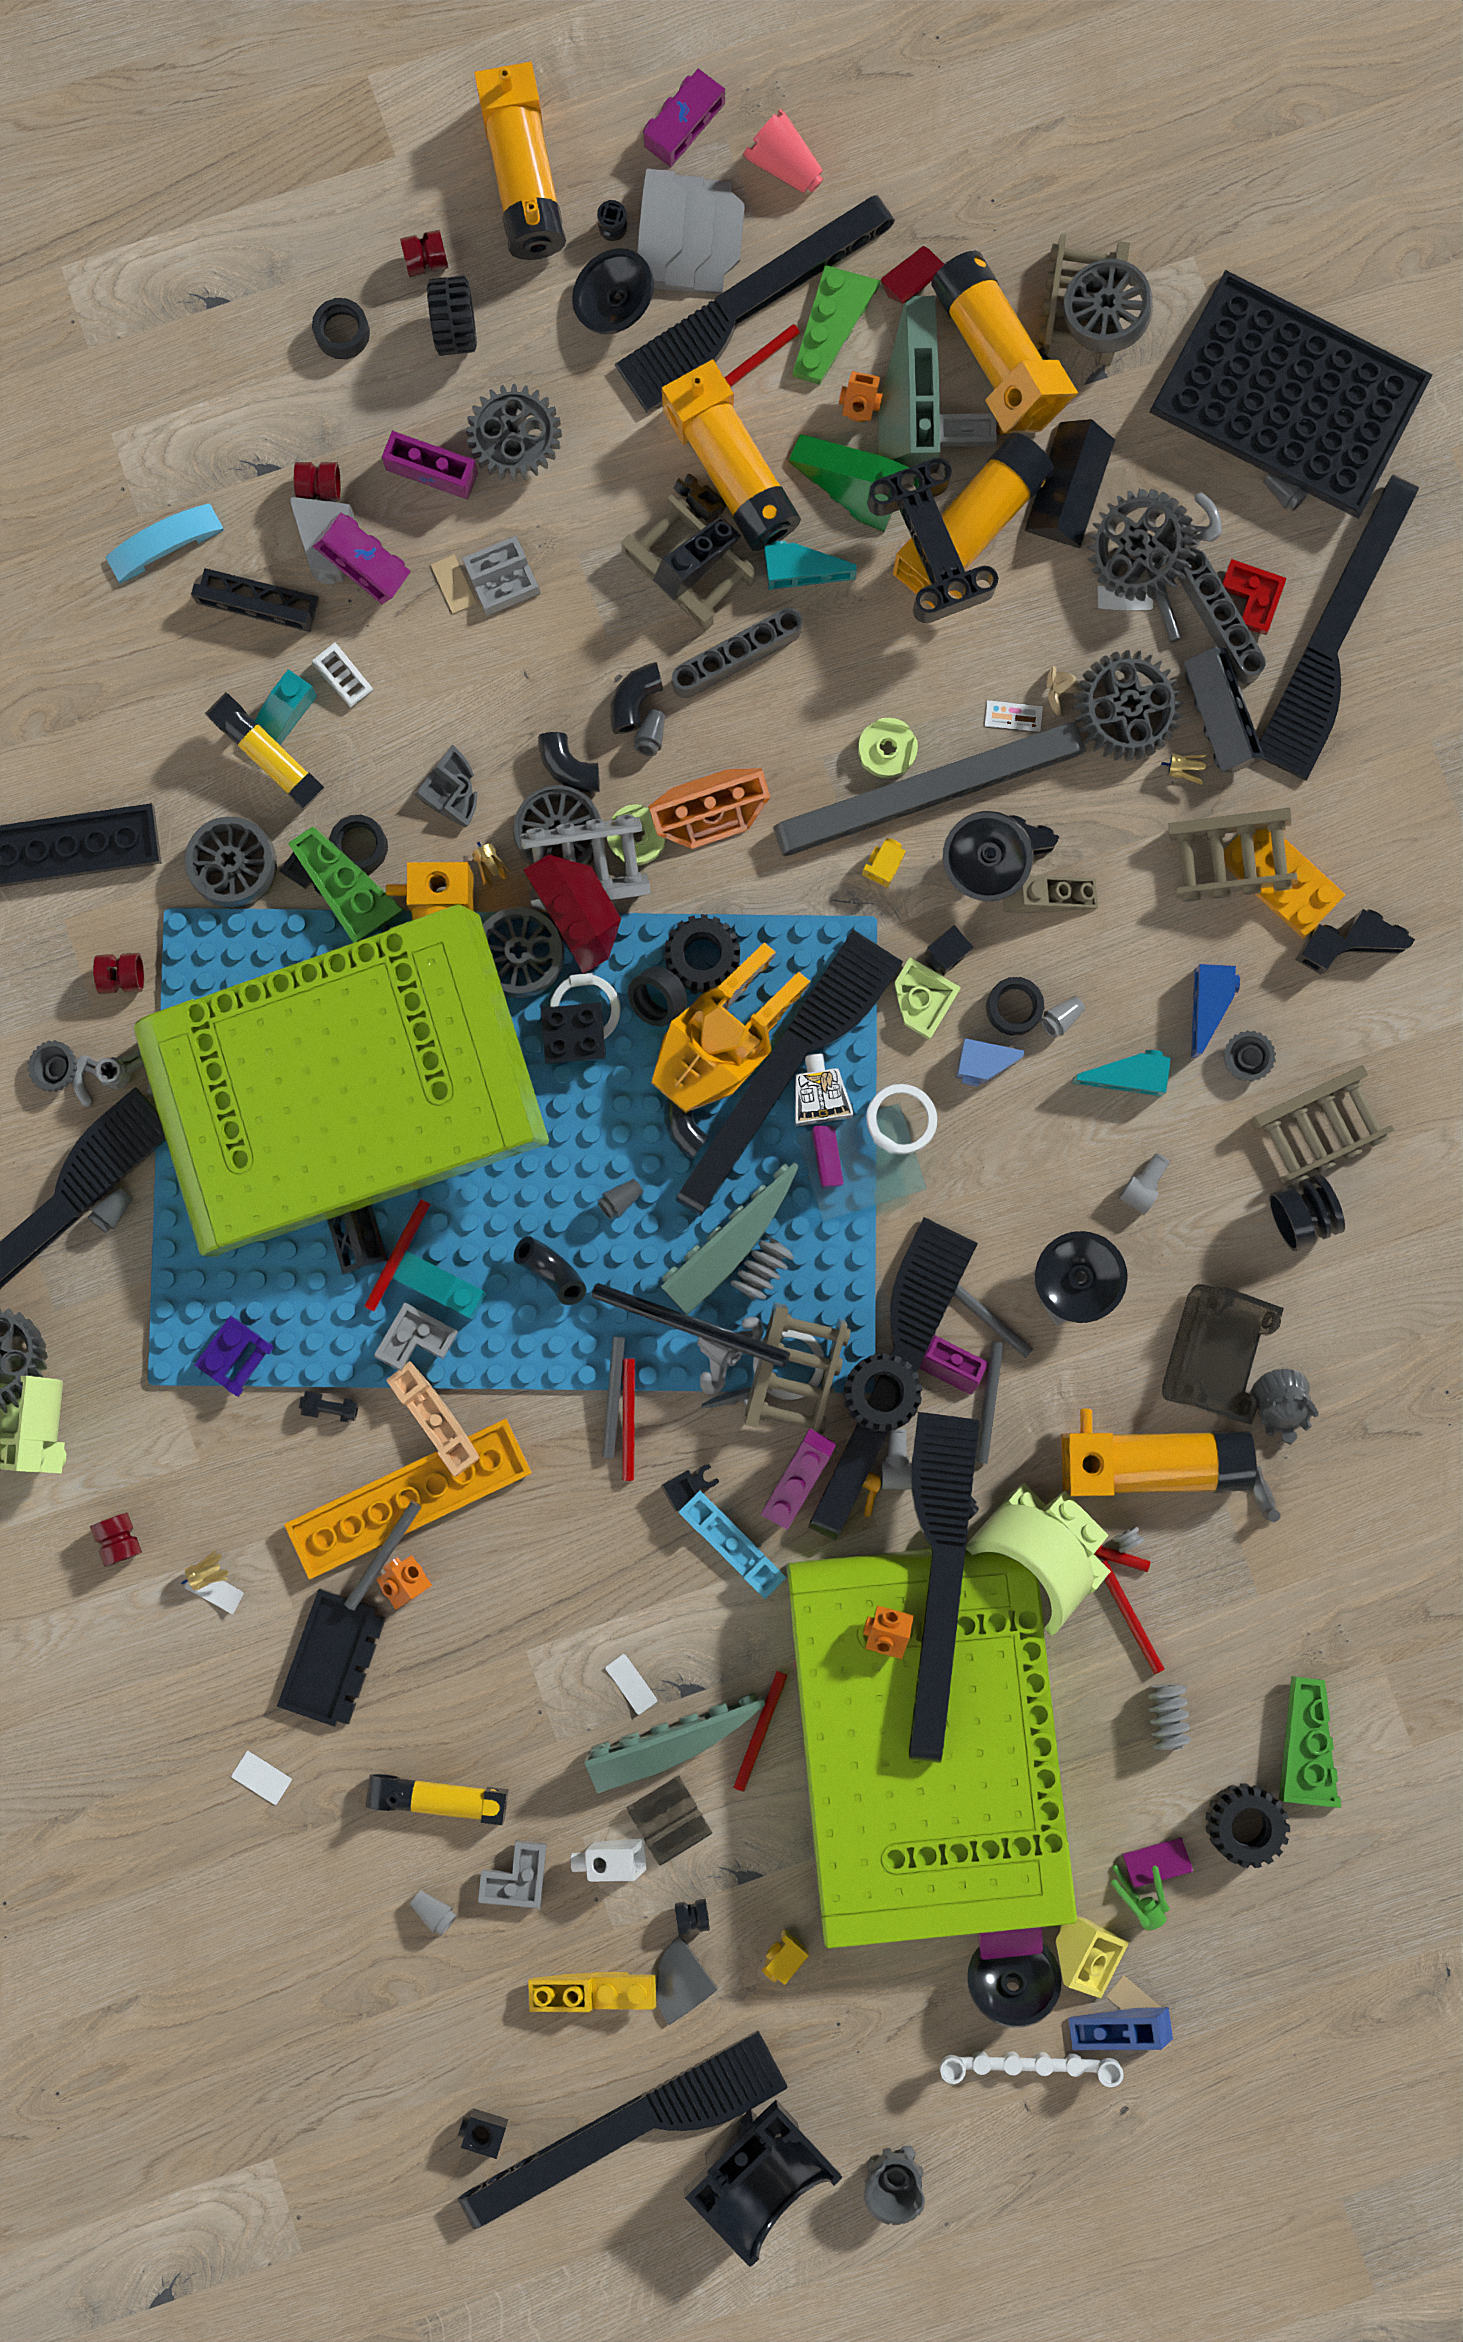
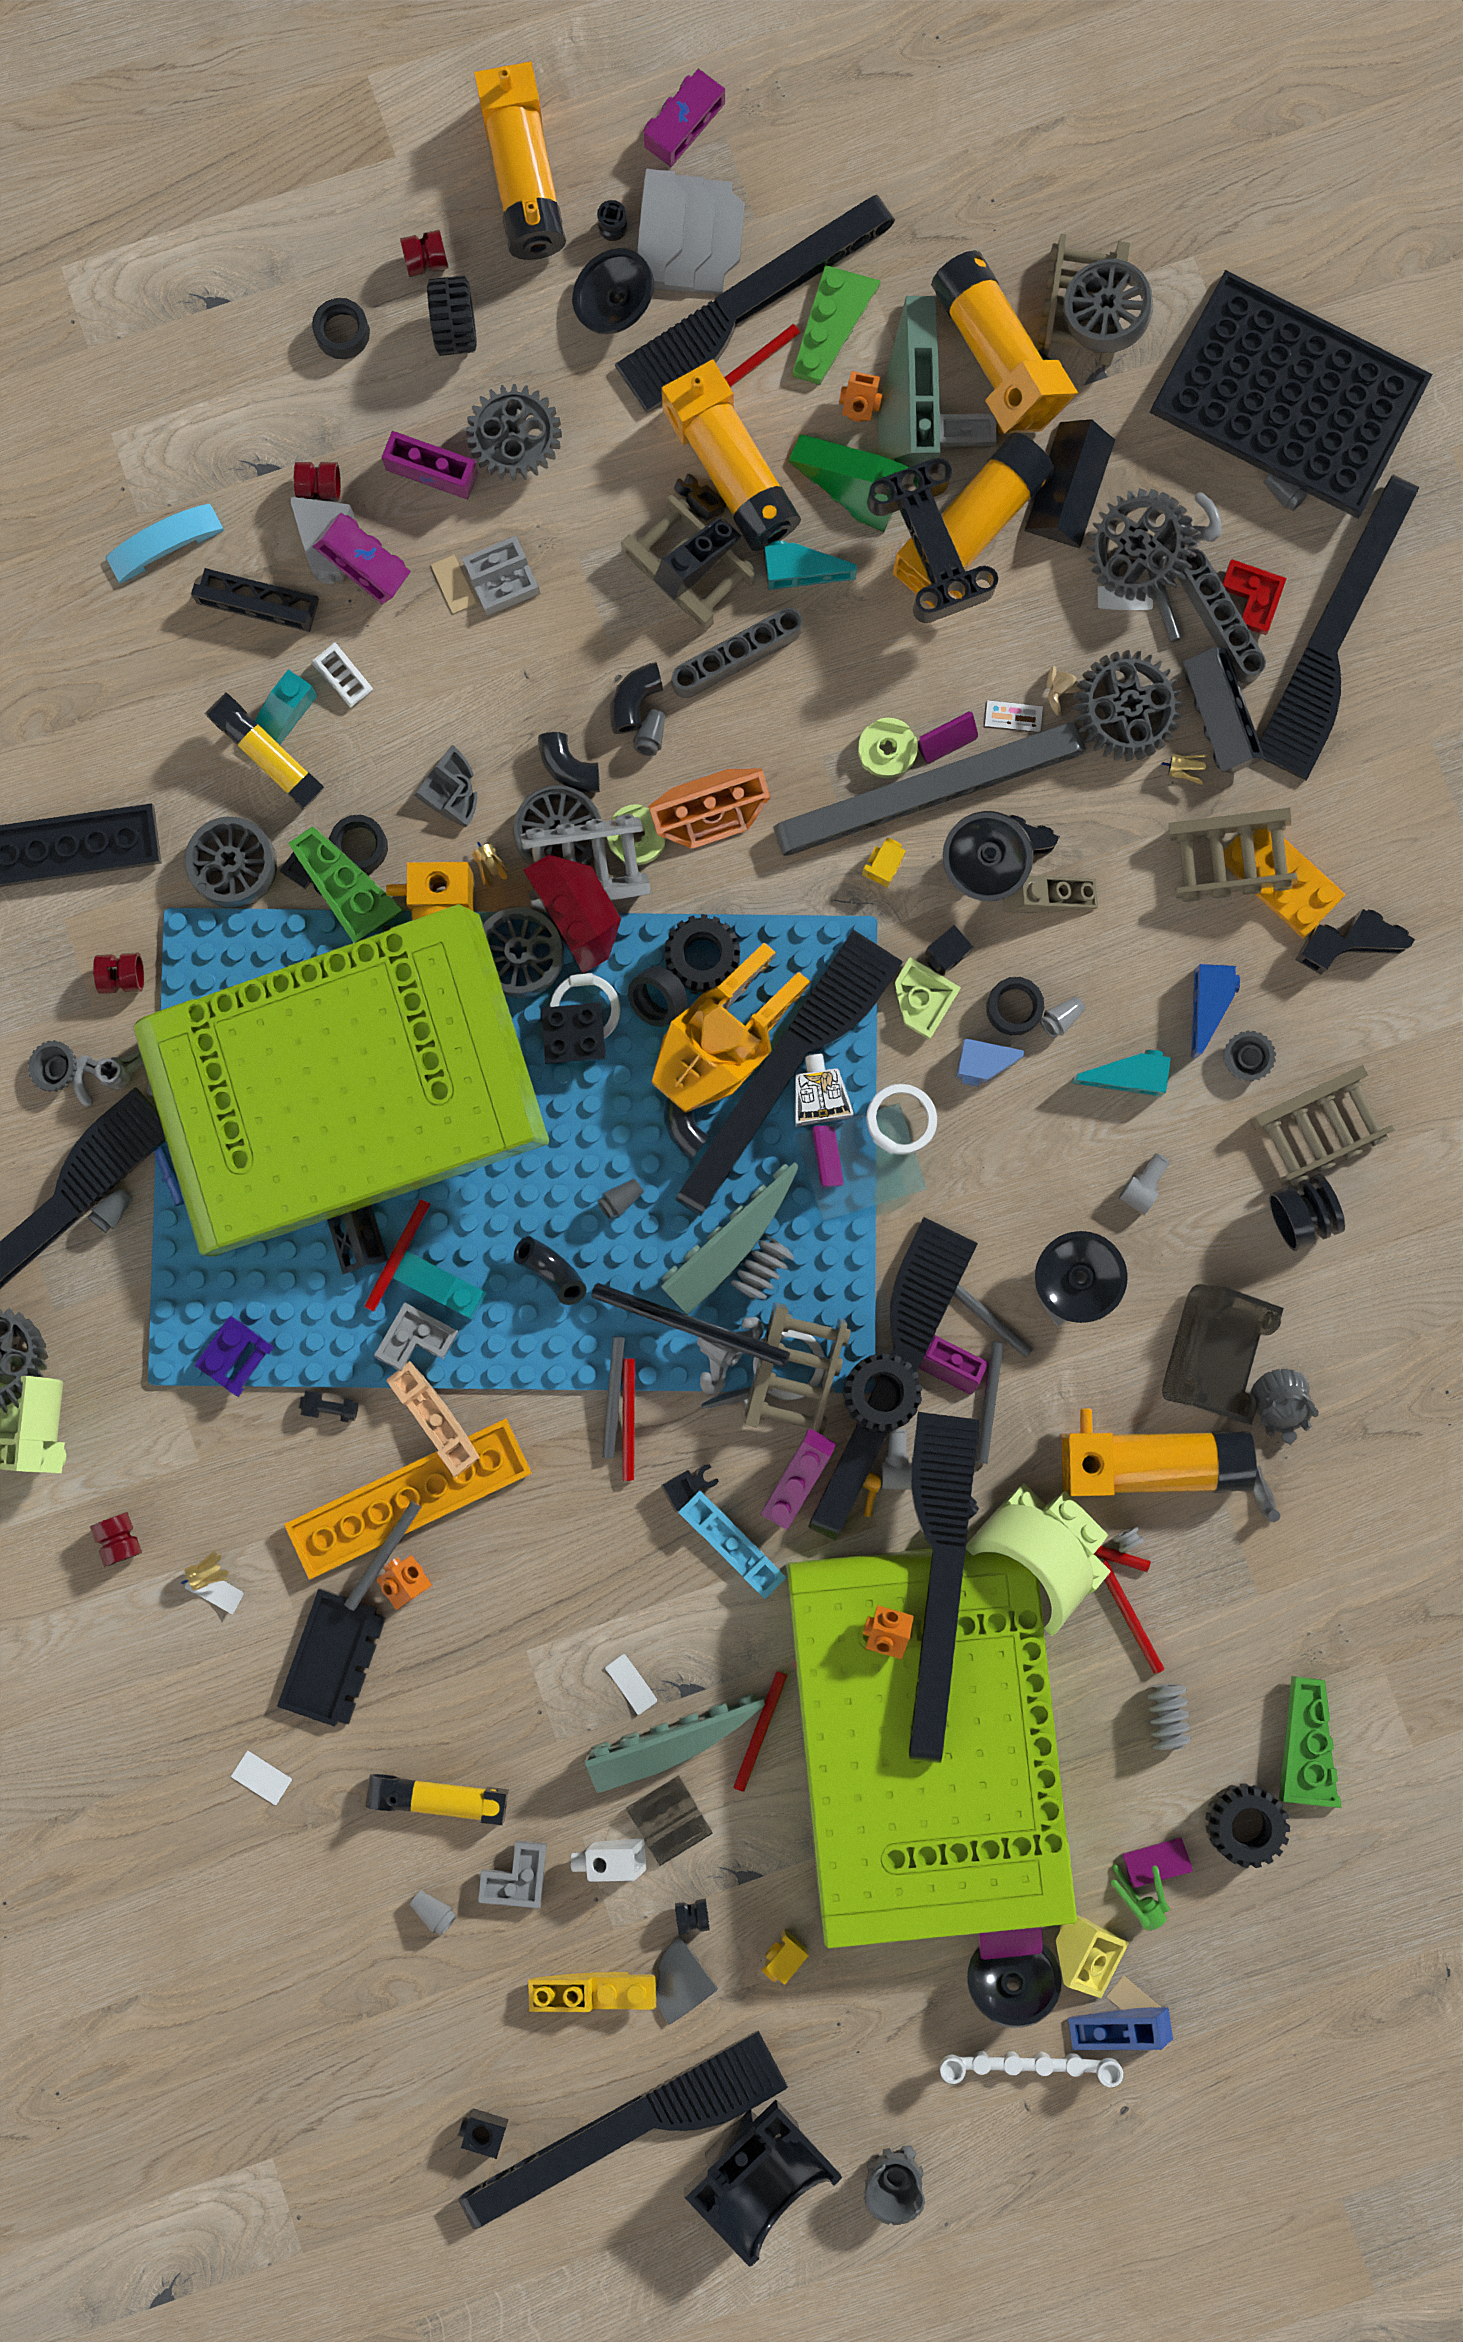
coral cone [743,109,823,194] -> none
dark red slope [881,246,944,303] -> none
none -> blue axle [154,1145,185,1206]
none -> magenta slope [918,711,978,764]

